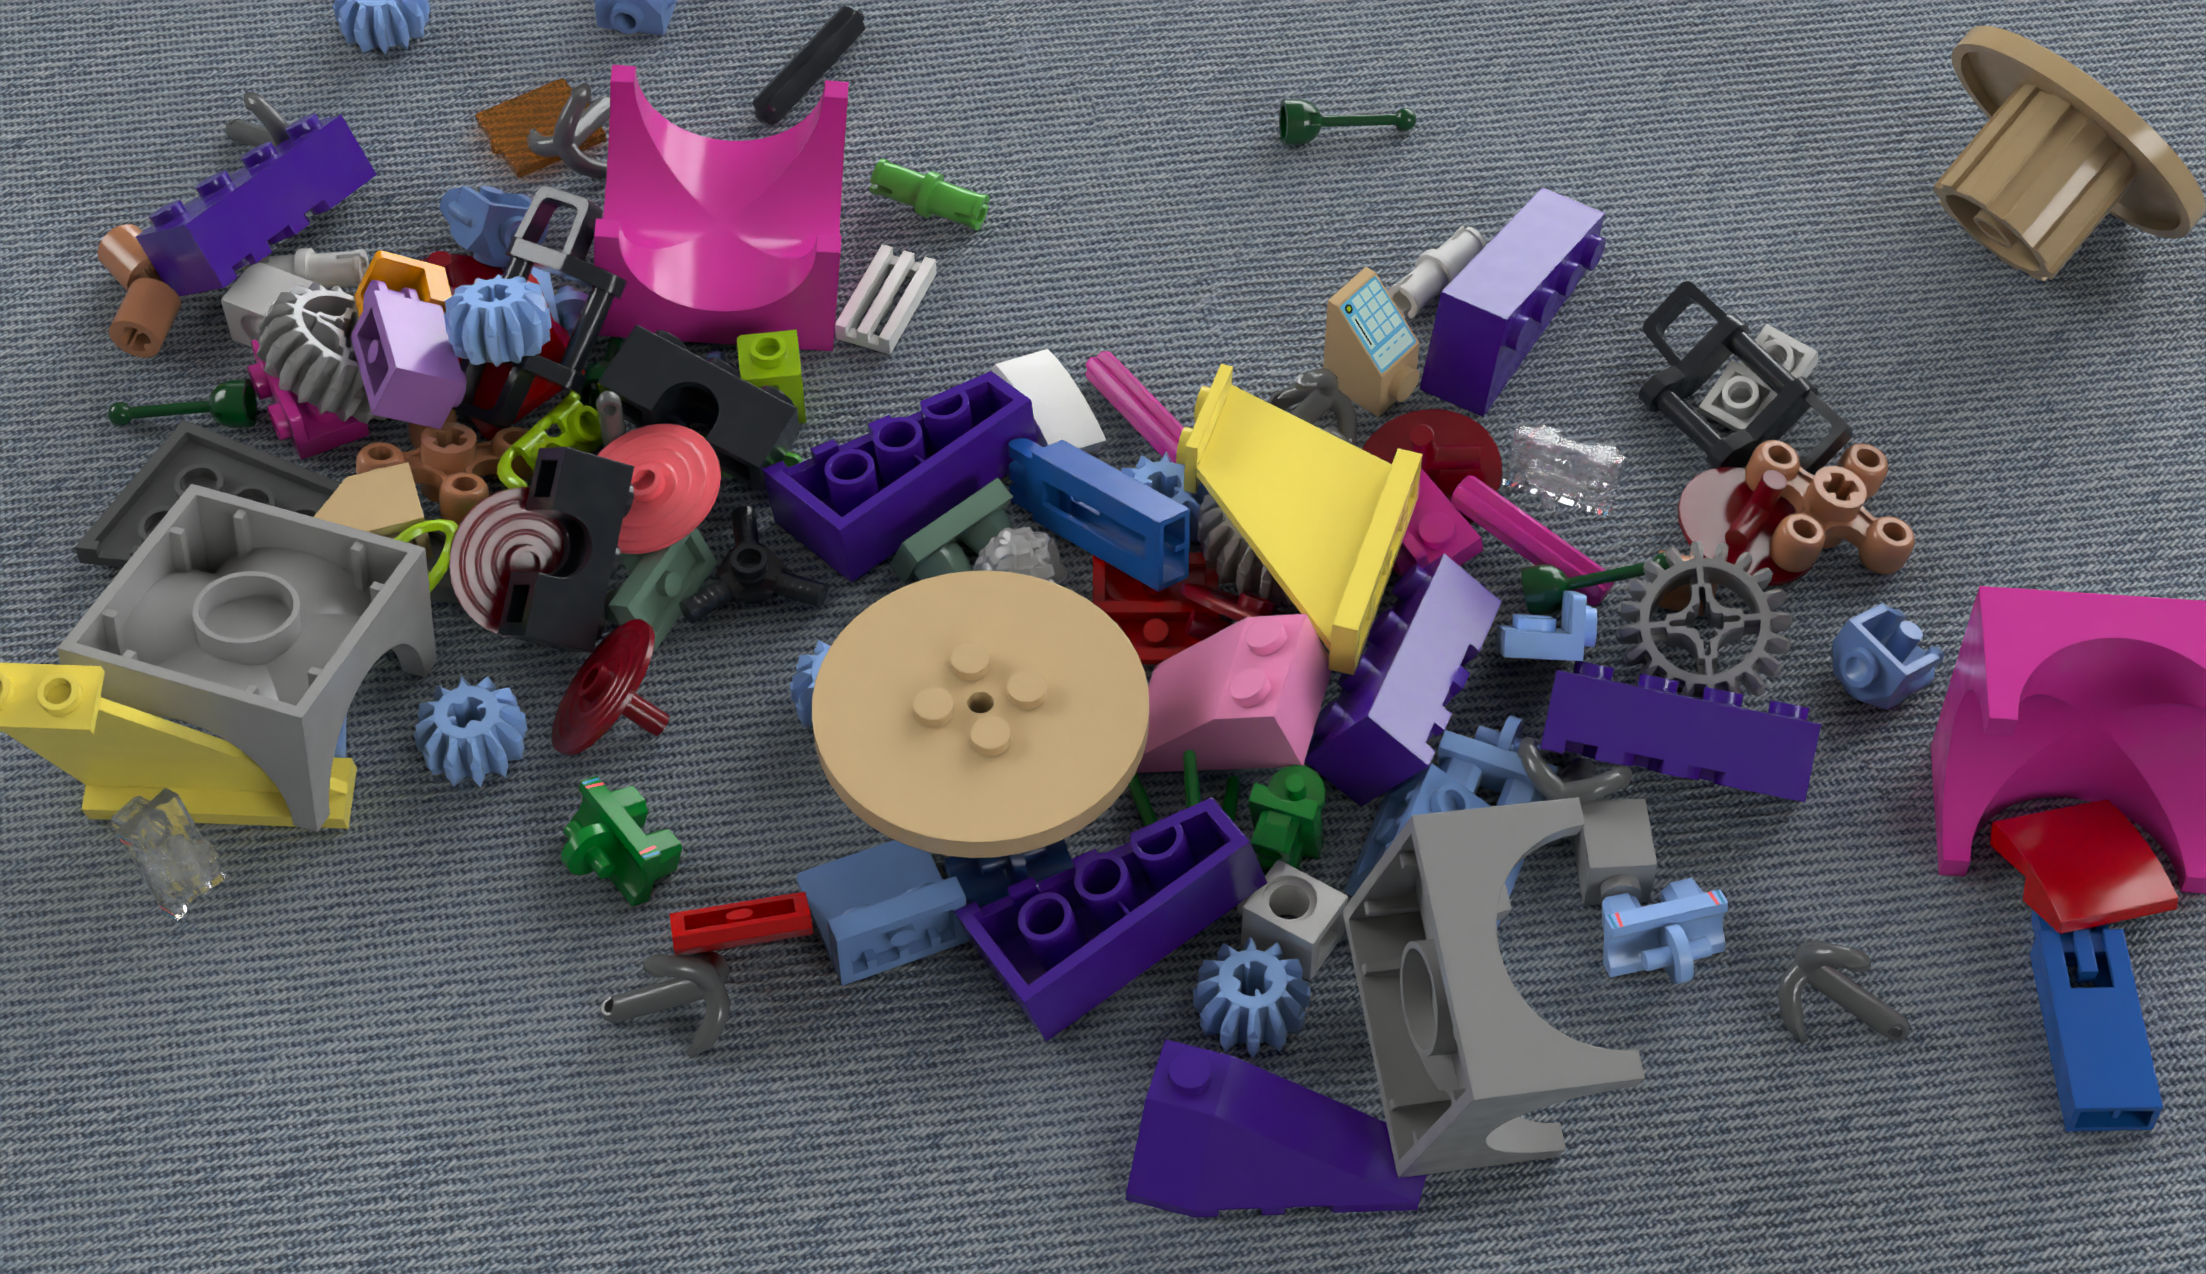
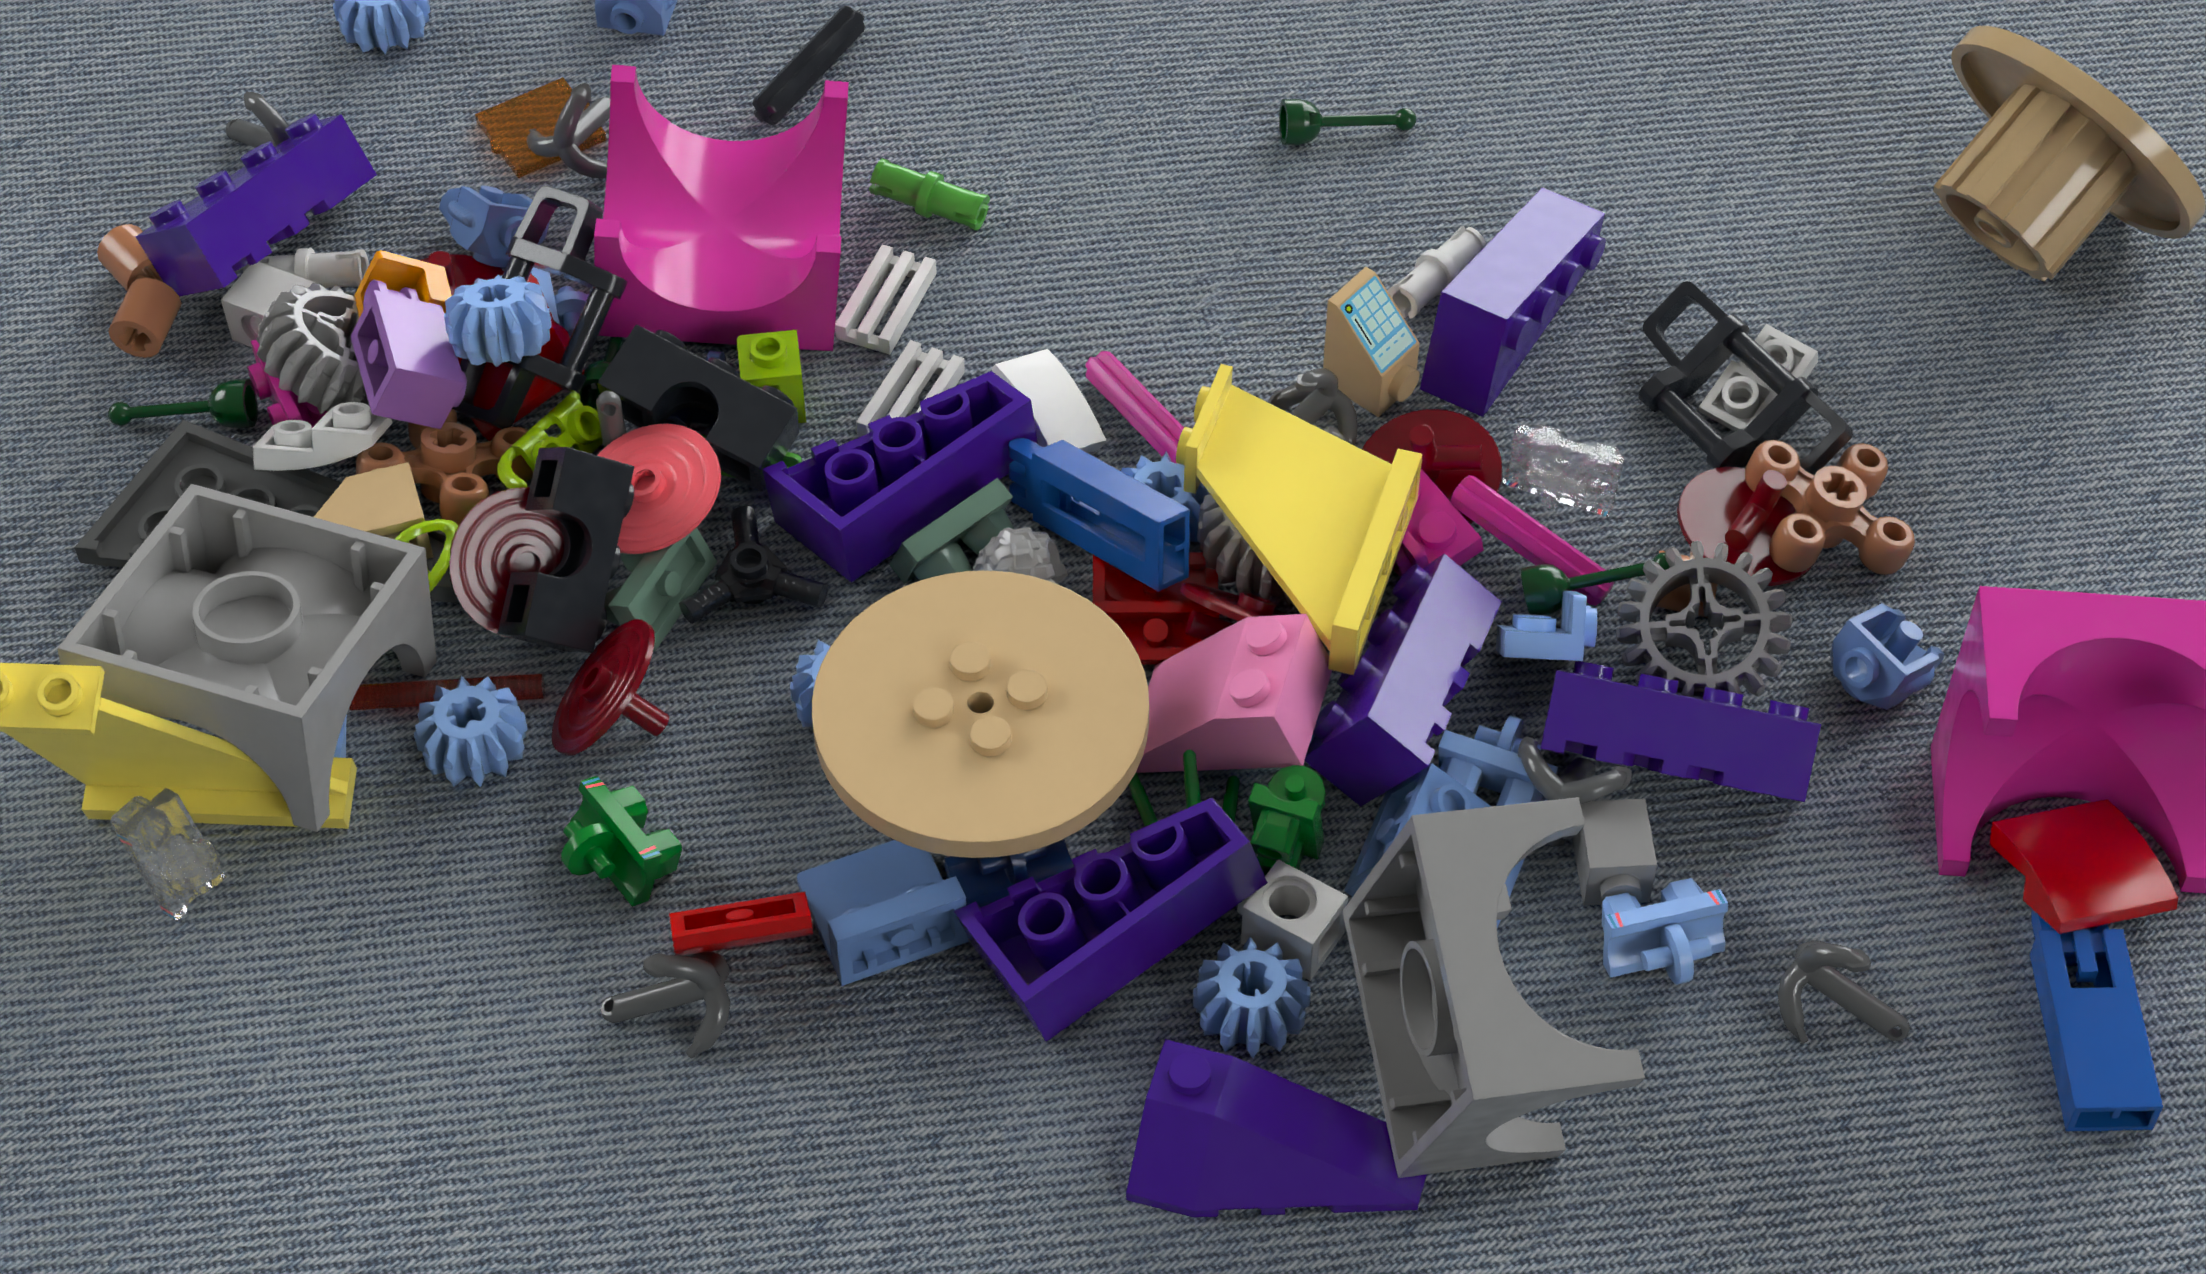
none -> white slope [253,402,392,471]
none -> clear red bar [349,673,545,711]
none -> white tile [856,340,965,437]

